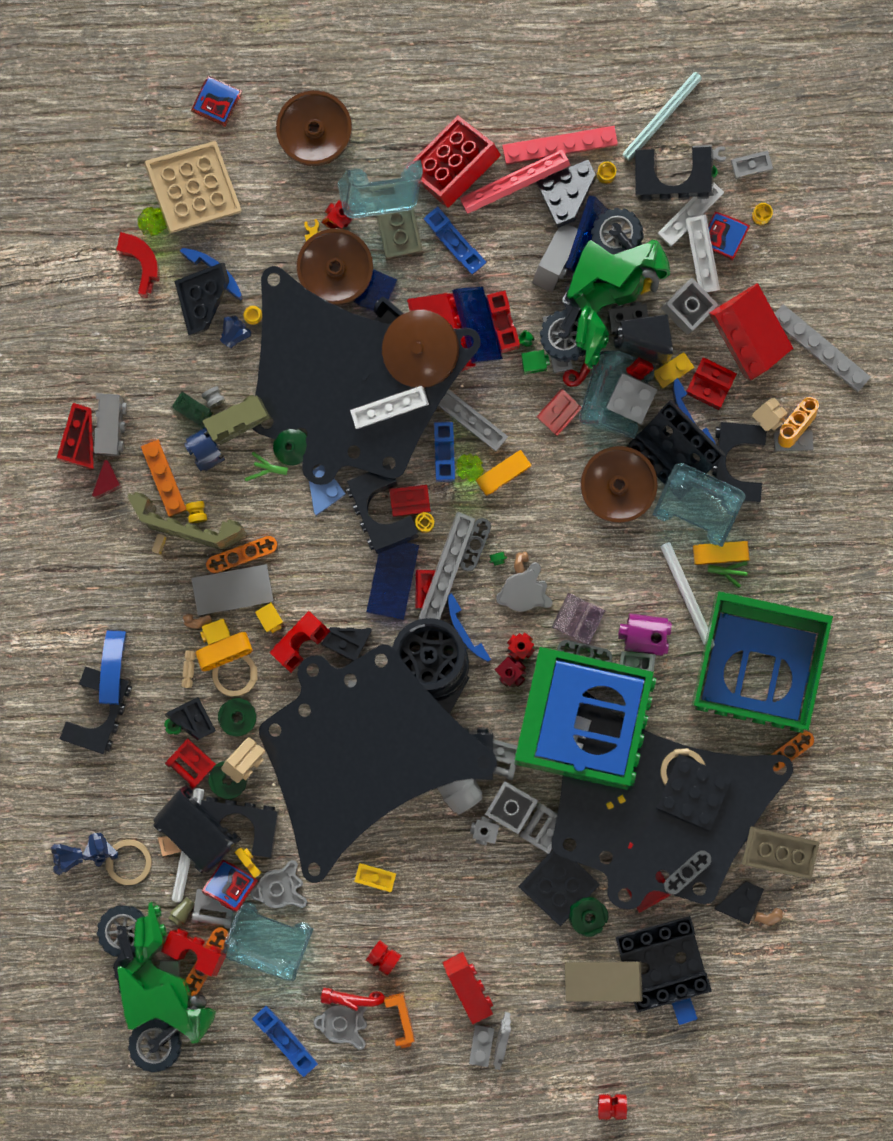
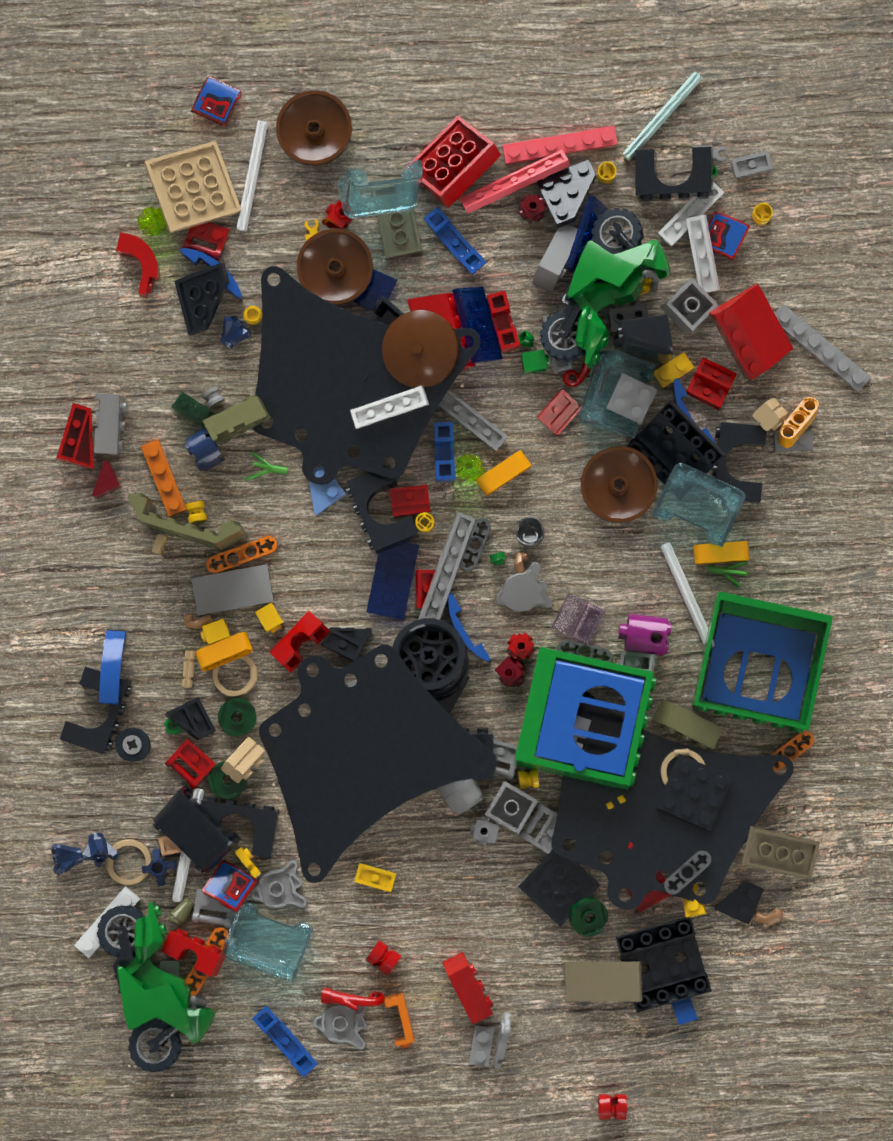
dark green dish [273,429,307,466] -> none
red tile [626,357,654,380] -> none
none -> white plate [74,886,141,958]
none -> black wheel [115,727,151,762]
none -> dark blue rock [142,849,178,886]
none -> red plate [182,222,230,261]
none -> white axle [237,121,268,231]
none -> dark grey hair [516,516,545,548]
none -> dark red brick [518,193,547,224]
none -> yellow wheel [518,769,539,790]
none -> olive wedge [652,700,723,750]
none -> yellow plate [682,883,706,918]

